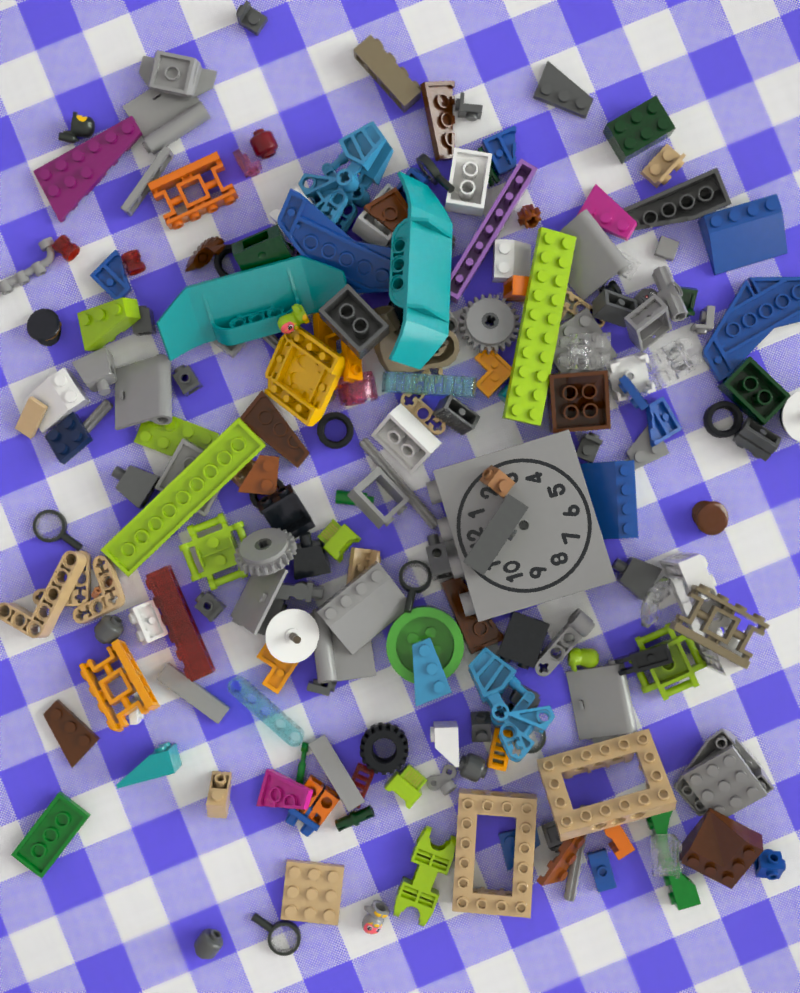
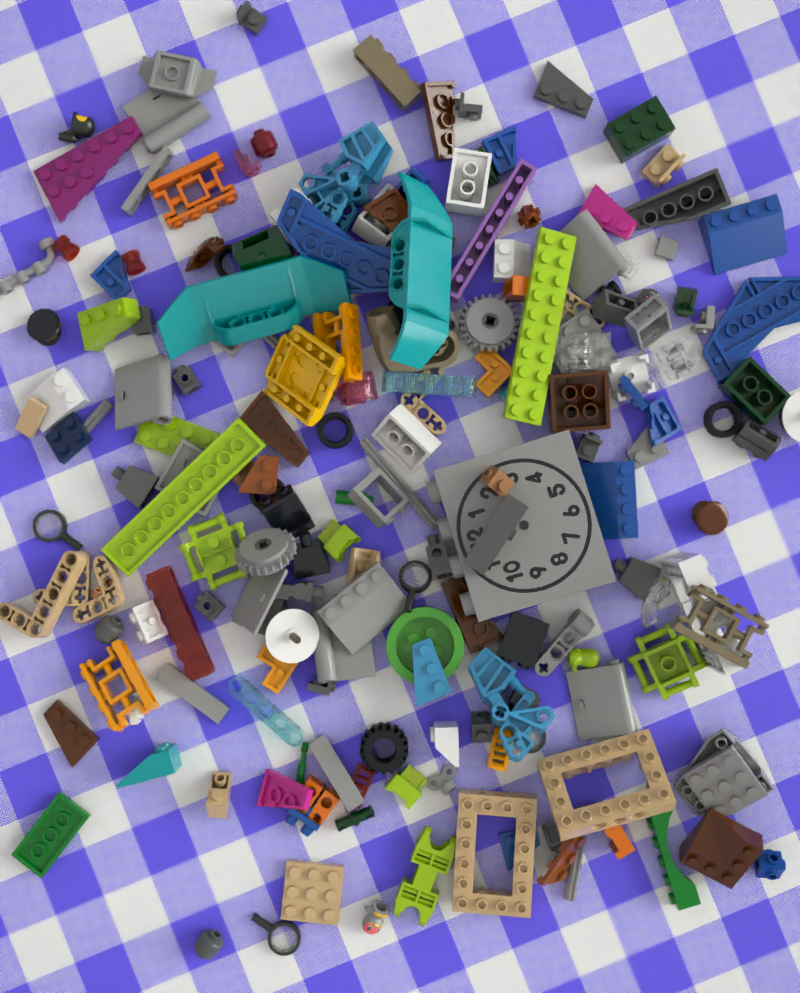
light grey torso [72,347,117,396] -> none
lime animal [277,303,310,334] -> none
dark grey brick [318,284,390,360] -> none
pearl dark grey piece [416,153,455,193] -> none
dark grey brick [433,394,480,436] -> none
dark grey head [458,753,488,782] -> none
blue plate [587,848,617,893] -> none
black hinge [614,643,673,676] -> none
clear bracket [651,834,683,879] -> none
light grey piece [652,266,688,322] -> none

